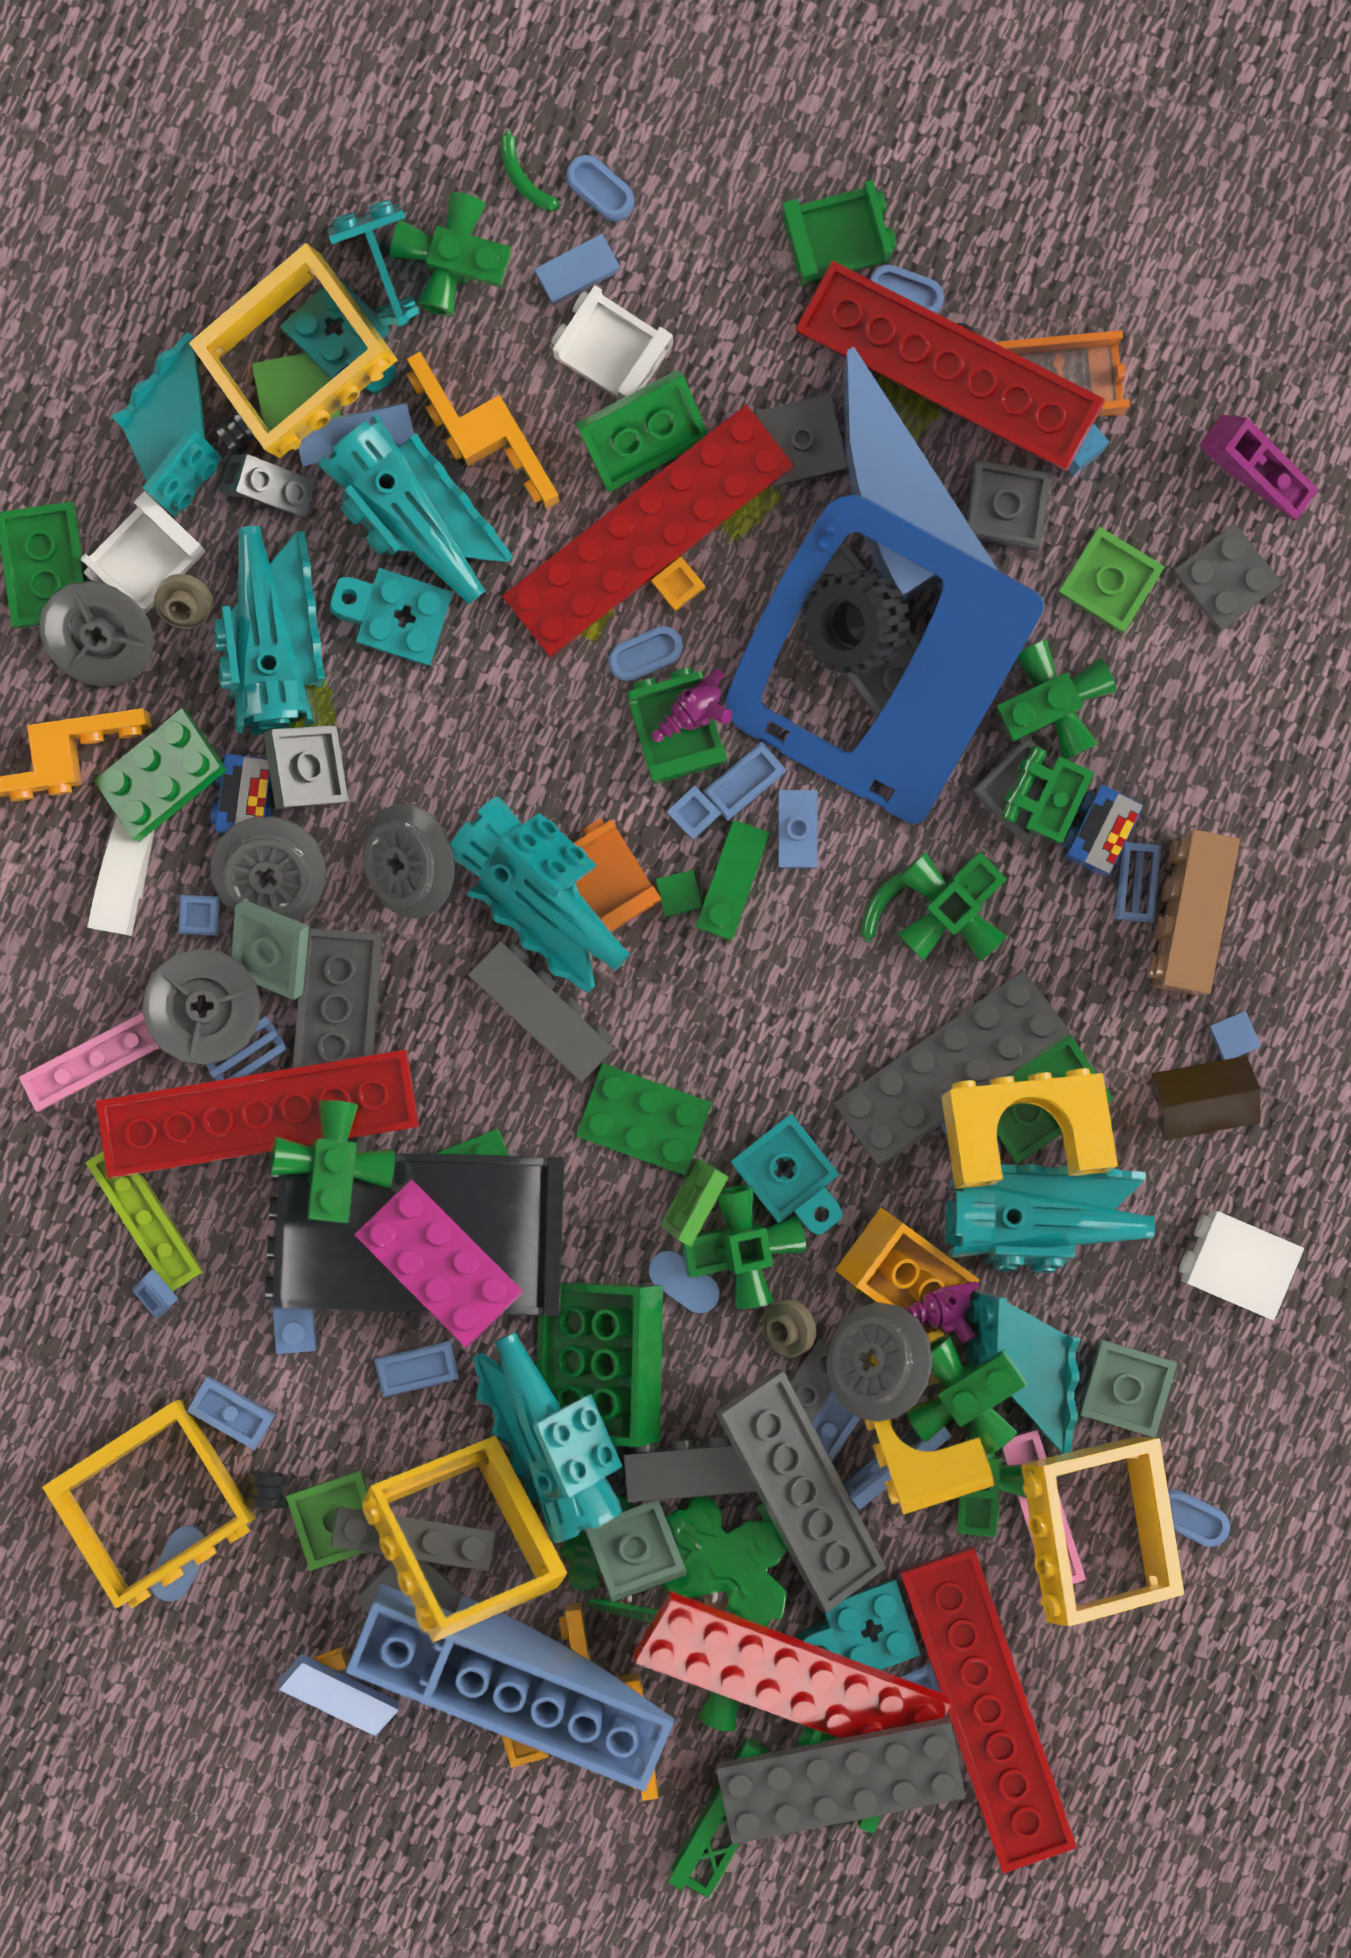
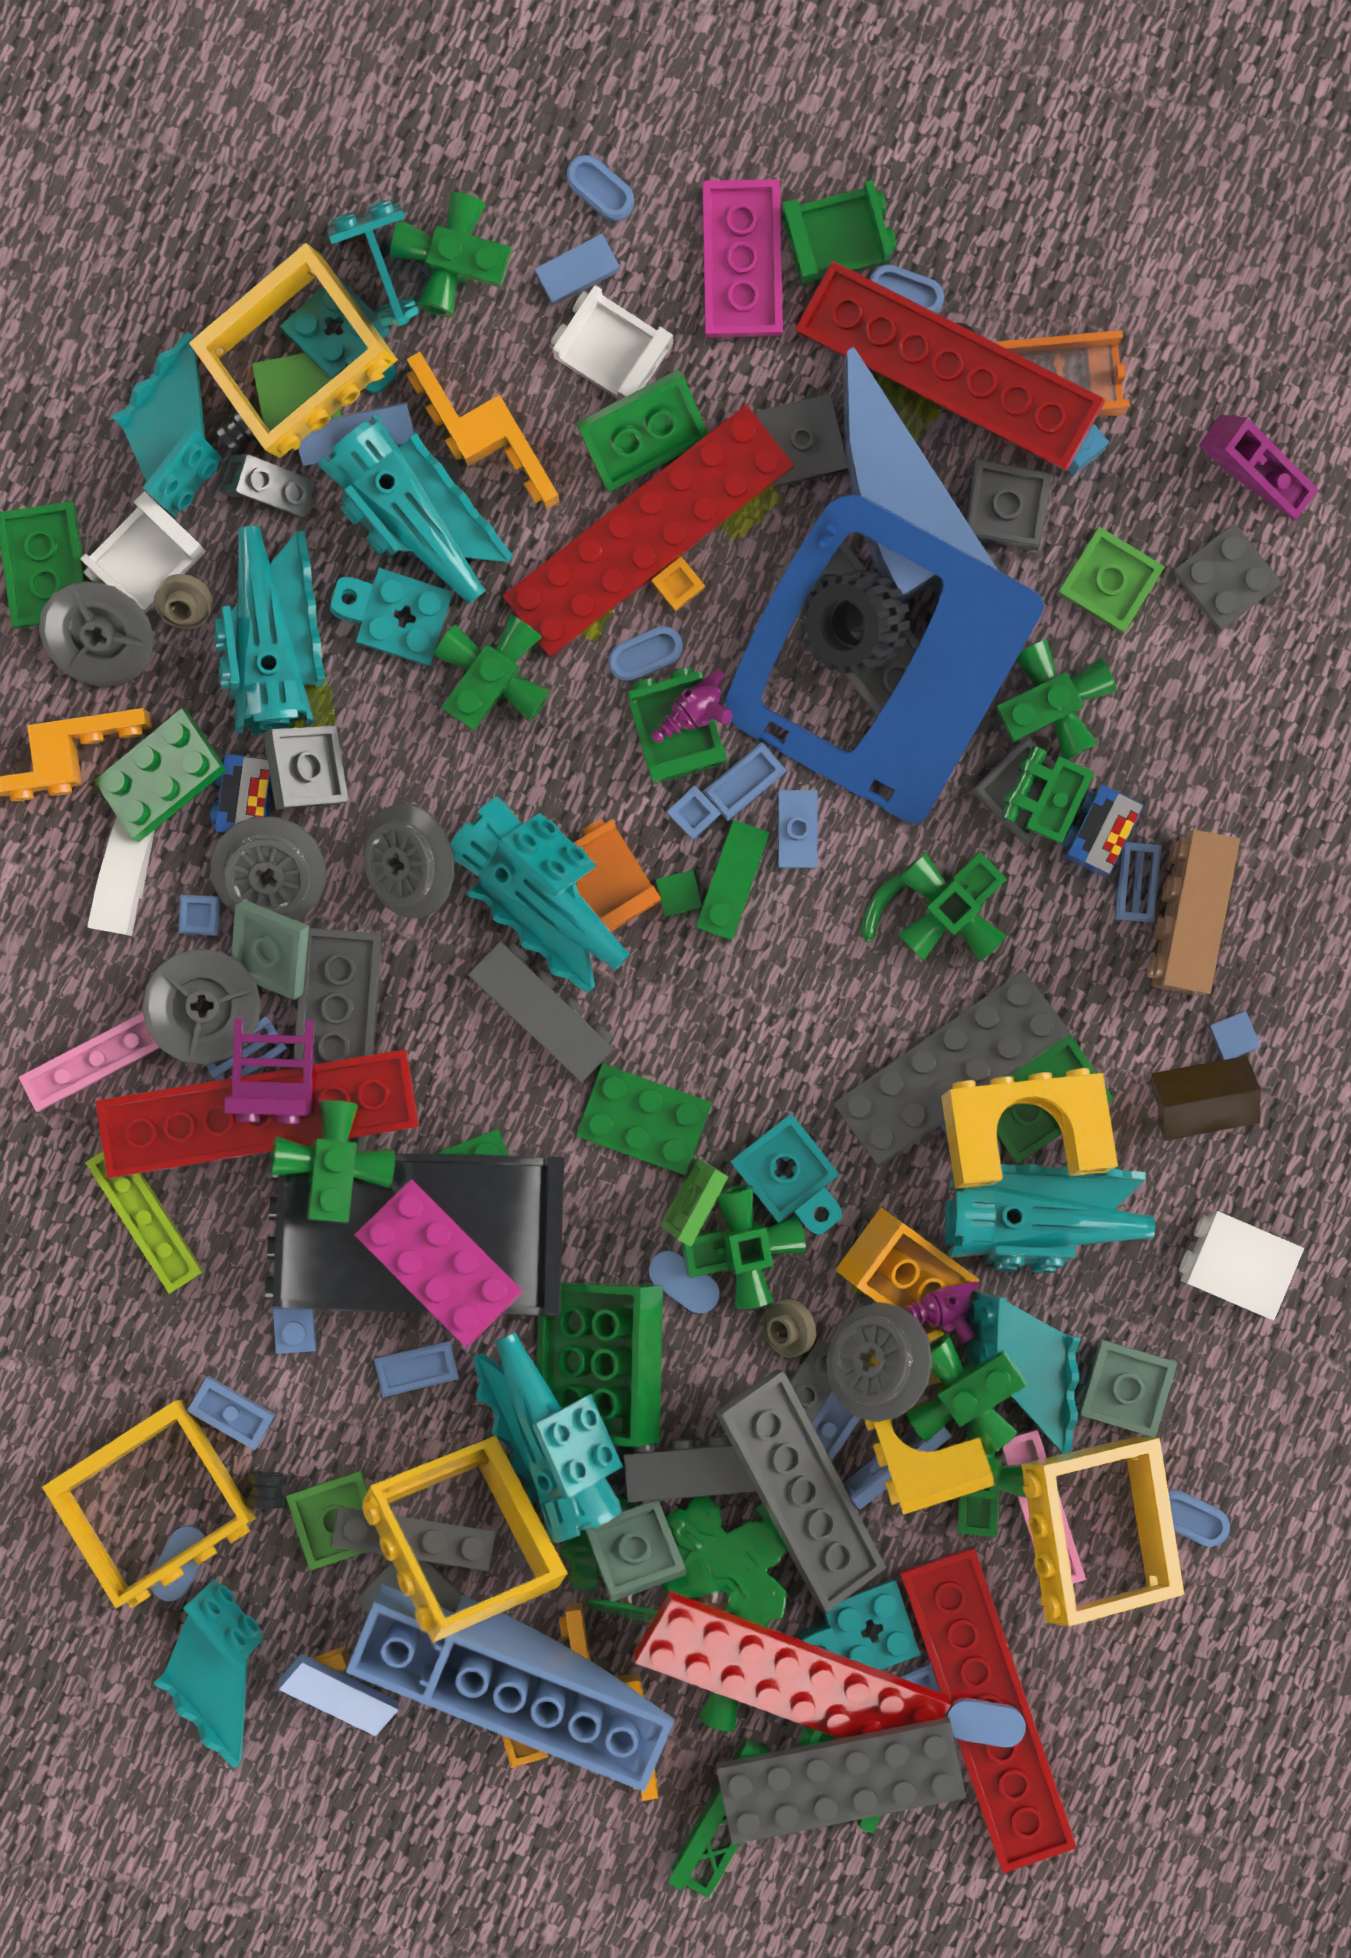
medium blue tile [132,1269,178,1319] -> none
green piece [500,130,561,212] -> none
none -> teal piece [153,1578,264,1768]
none -> magenta plate [224,1018,315,1123]
none -> green brick [434,615,551,732]
none -> dark pink plate [702,179,783,338]
none -> medium blue tile [946,1698,1026,1747]

